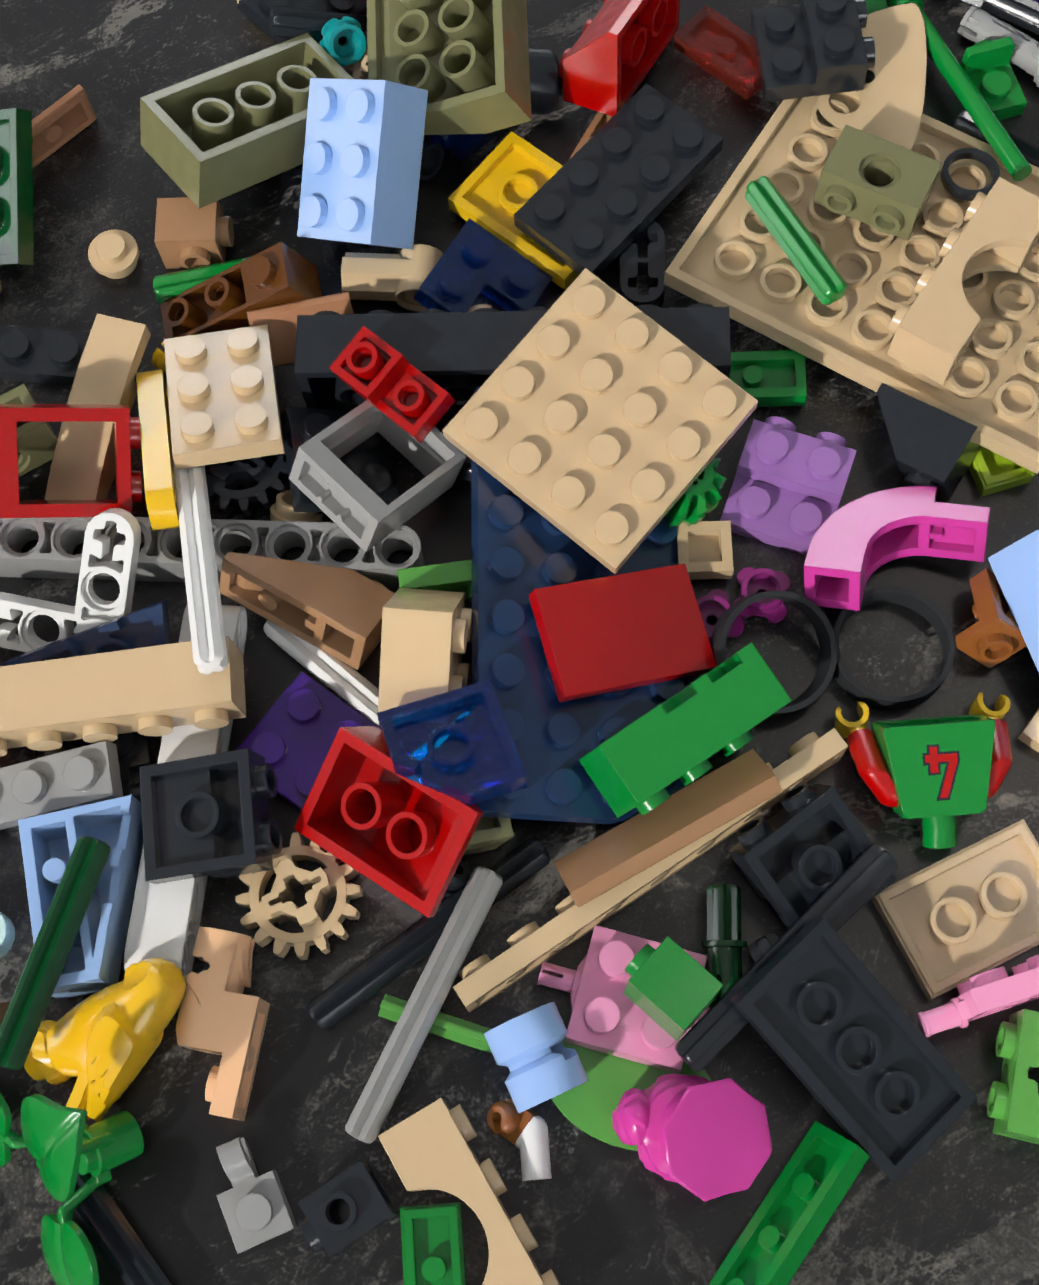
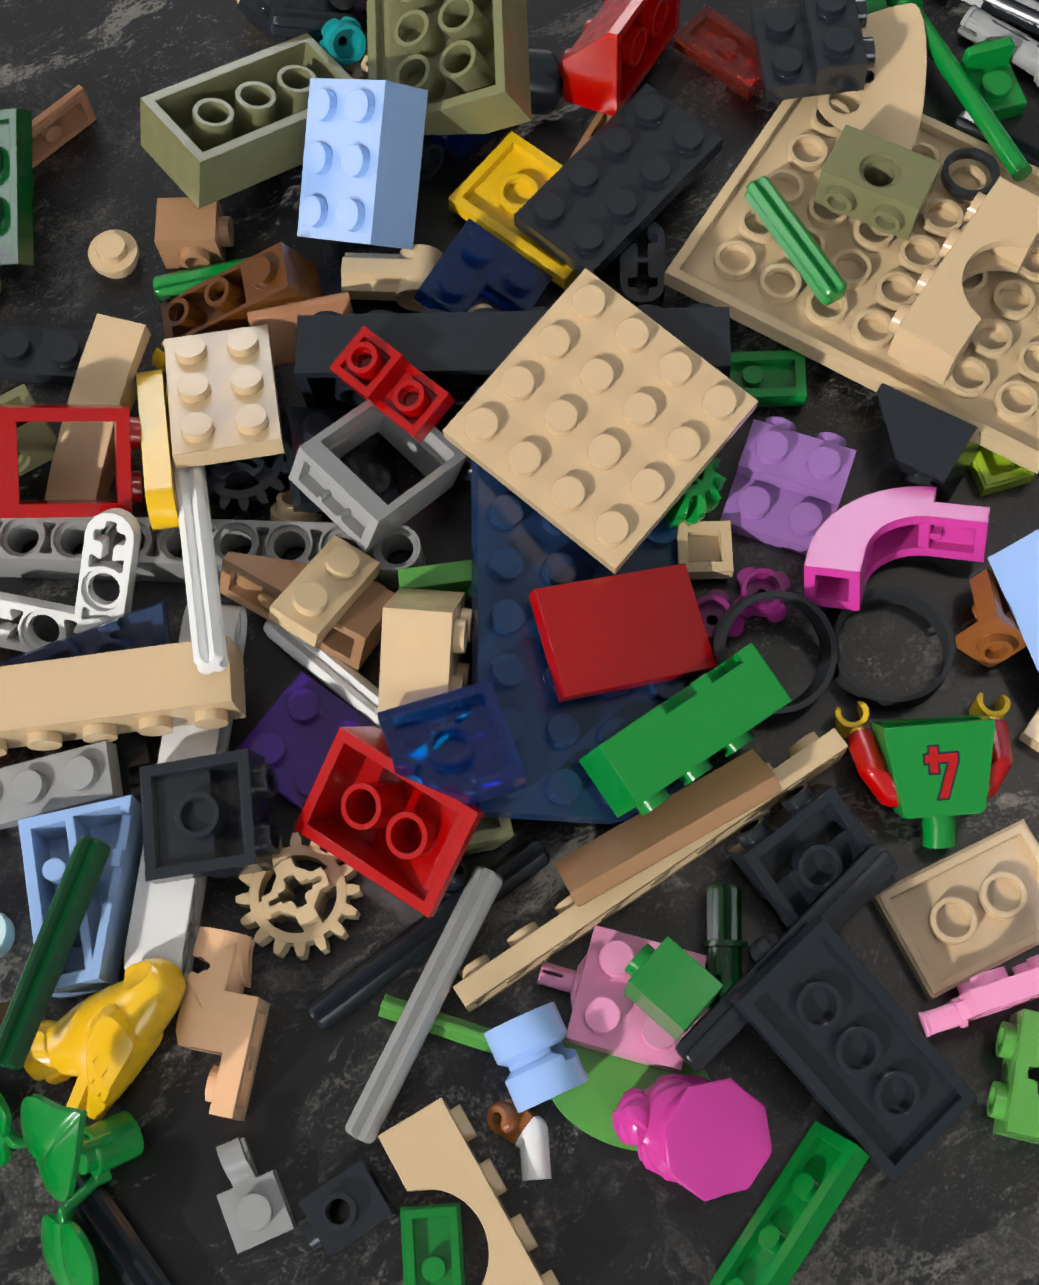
none -> tan plate [269,535,380,648]

